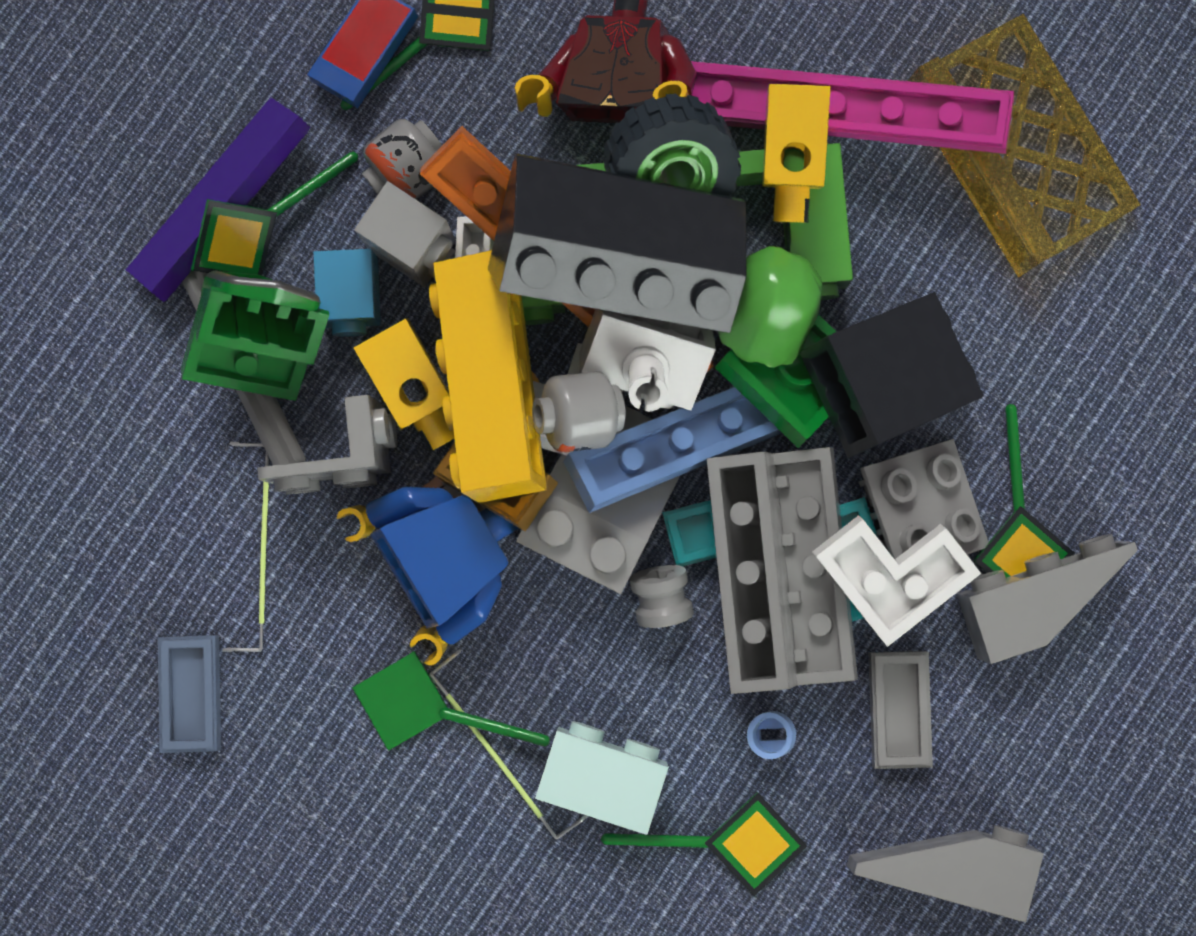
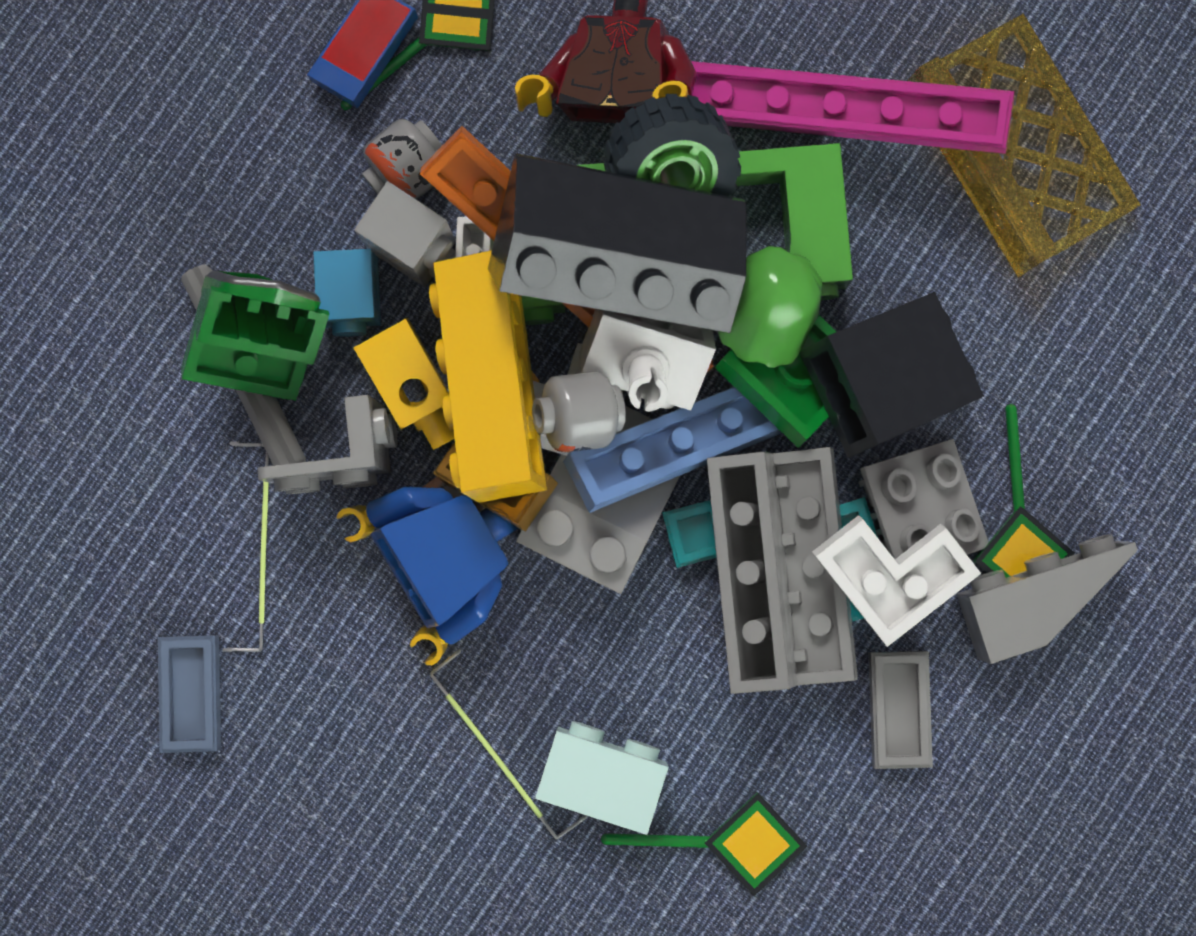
dark purple tile [125,97,311,302] -> none
piece [191,152,358,276] -> none
green piece [352,651,550,751] -> none
light grey wheel [629,565,694,628] -> none
light blue hinge [747,711,796,759] -> none
yellow torso [762,84,831,223] -> none
light grey slope [847,825,1044,923] -> none

